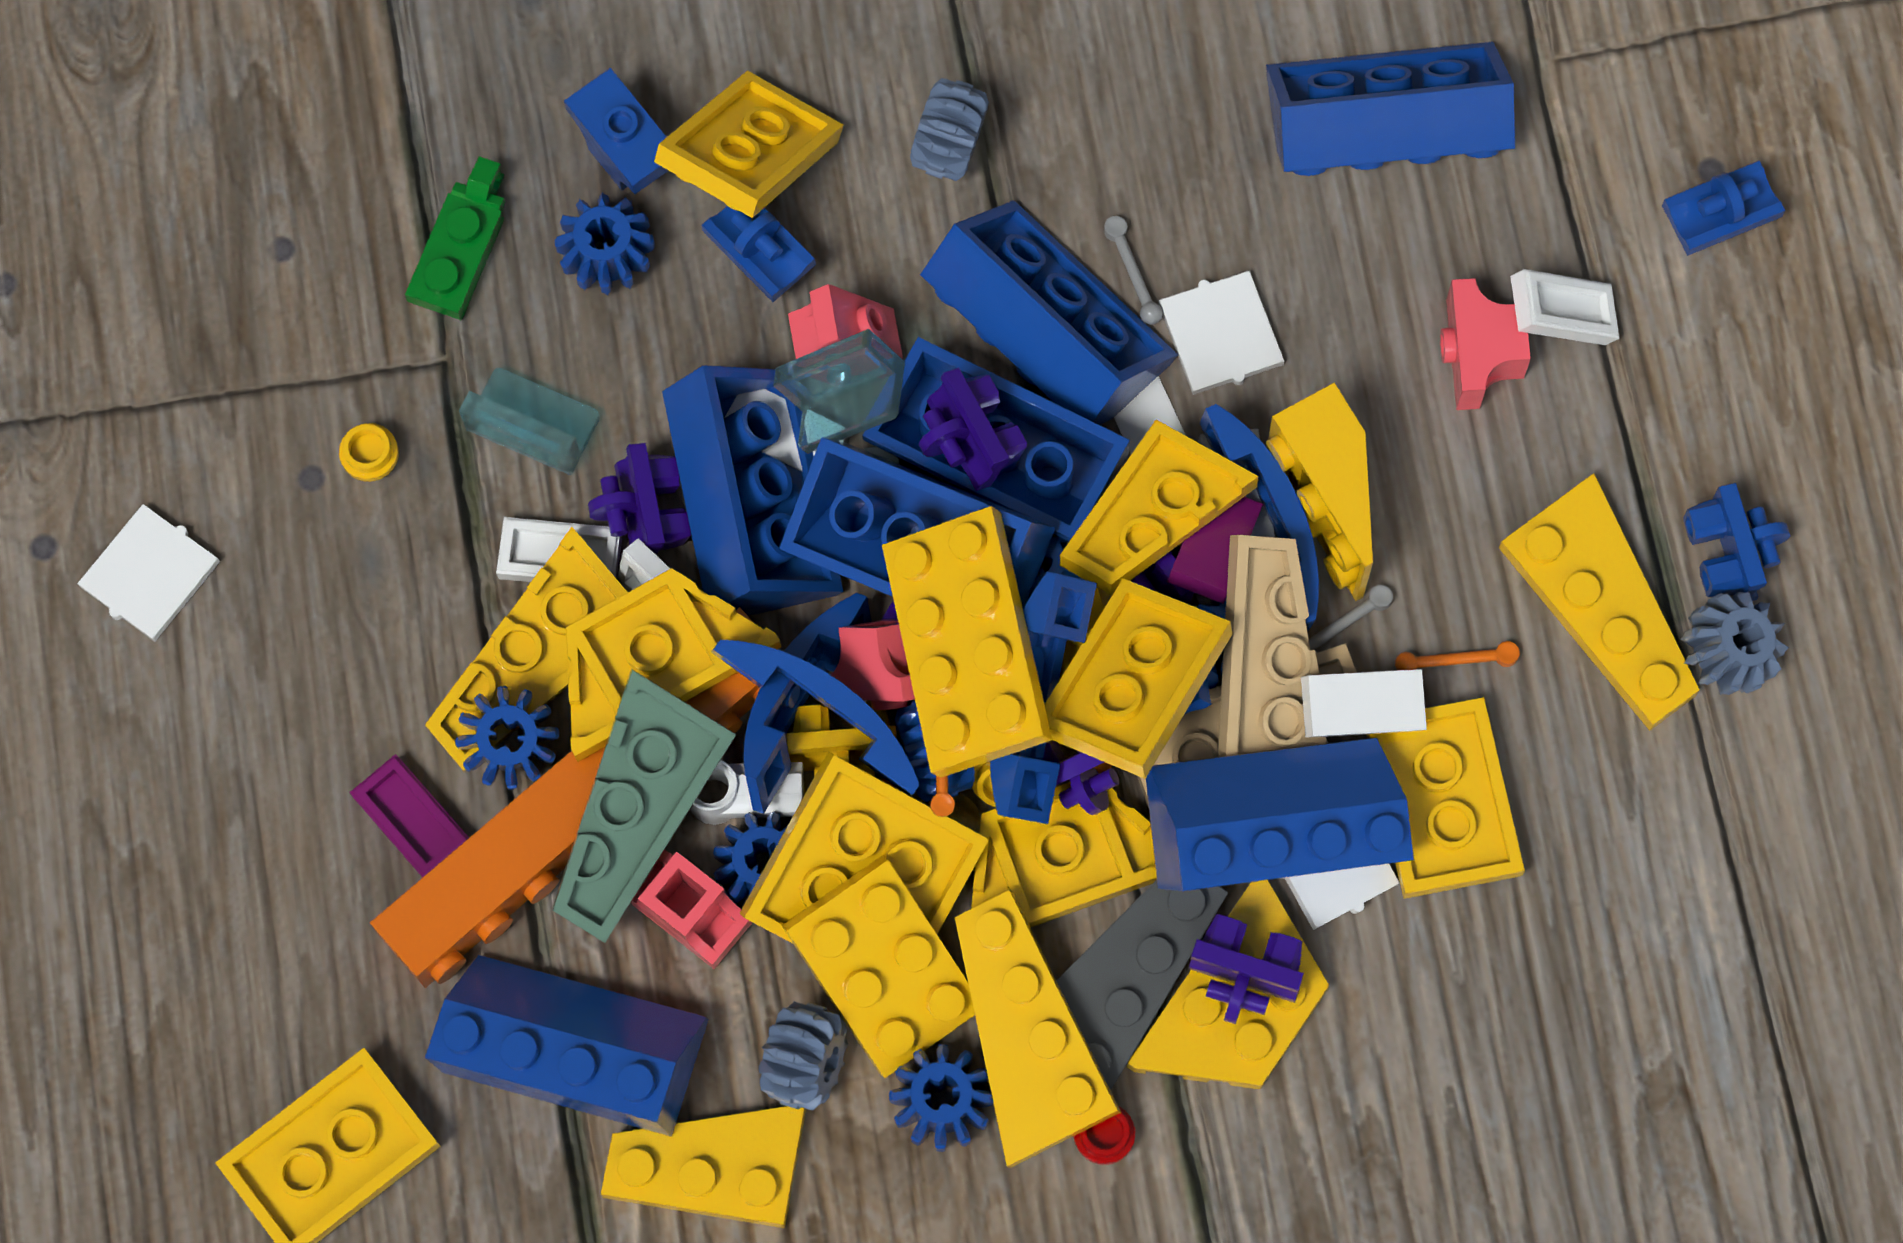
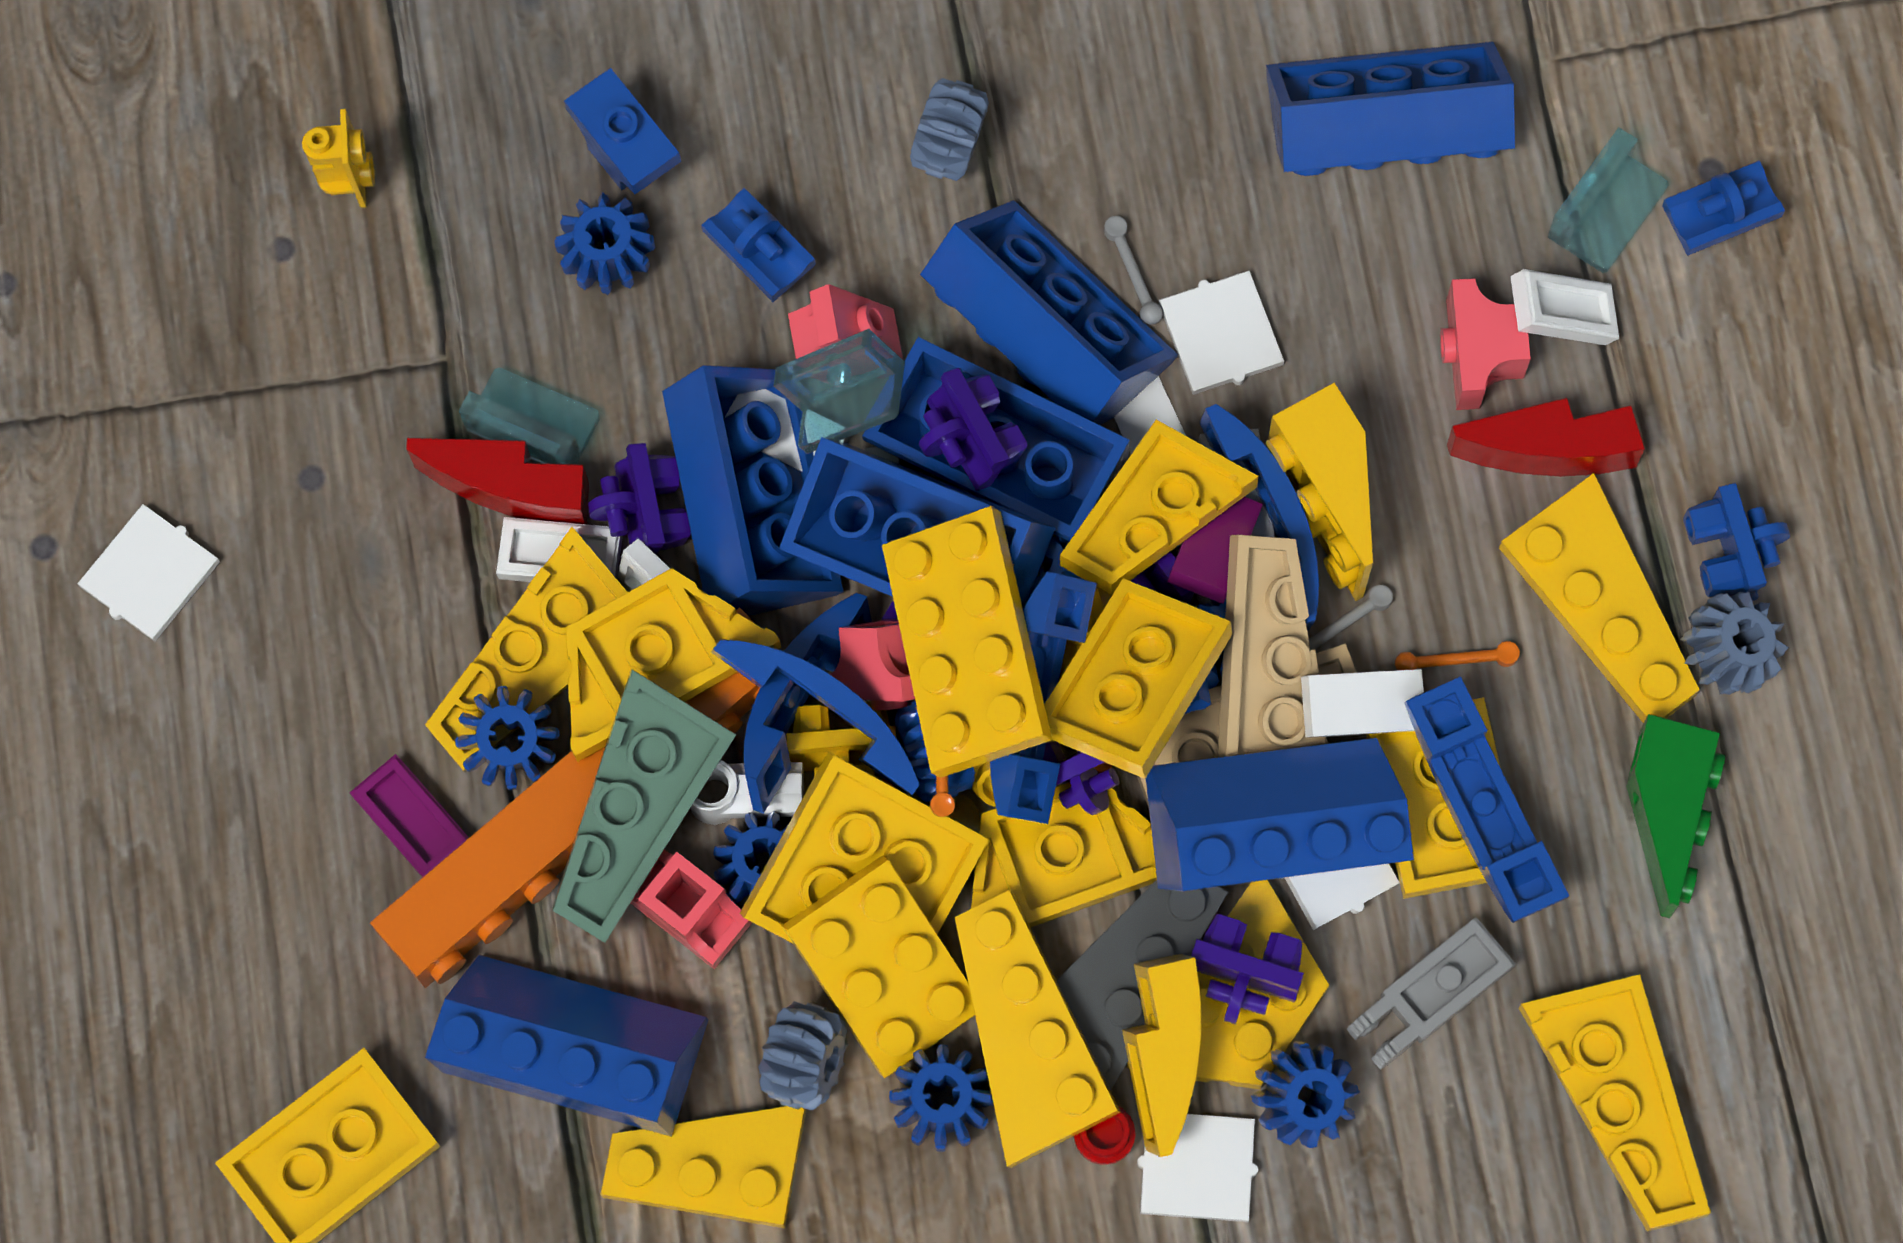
yellow plate [339,423,399,482] -> none
green hinge [405,156,506,320] -> none
yellow plate [654,70,844,218] -> none
none -> yellow hinge [302,109,375,208]
none -> red slope [406,438,589,524]
none -> yellow slope [1122,954,1201,1157]
none -> white piece [1137,1114,1258,1222]
none -> blue gear [1251,1041,1360,1148]
none -> light grey hinge [1347,917,1516,1070]
none -> blue slope [1405,676,1569,923]
none -> red slope [1447,398,1645,477]
none -> yellow wing [1519,974,1711,1232]
none -> clear light blue panel [1547,127,1668,273]
none -> green slope [1626,714,1725,918]

